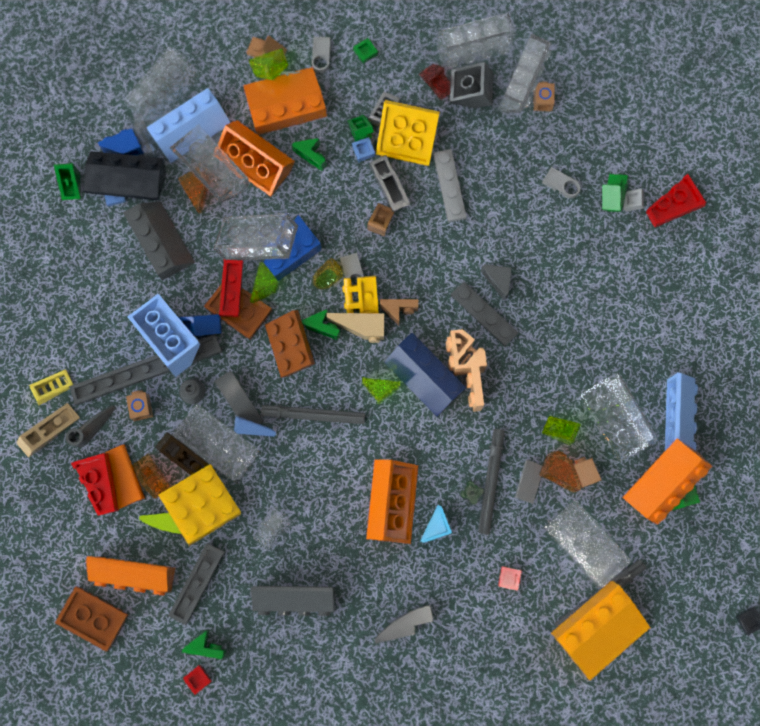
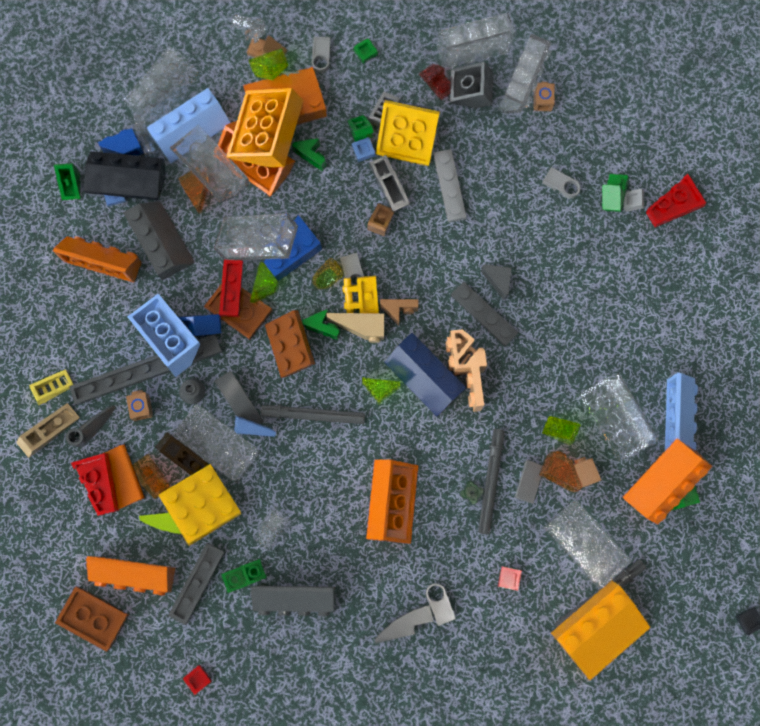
green slope [182,630,226,659] -> none
medium azure slope [420,505,452,543] -> none
none -> orange slope [53,236,142,283]
none -> green slope [221,559,267,594]
none -> light orange slope [226,88,303,167]
none -> clear bar [231,14,265,43]
none -> light grey piece [426,583,456,626]

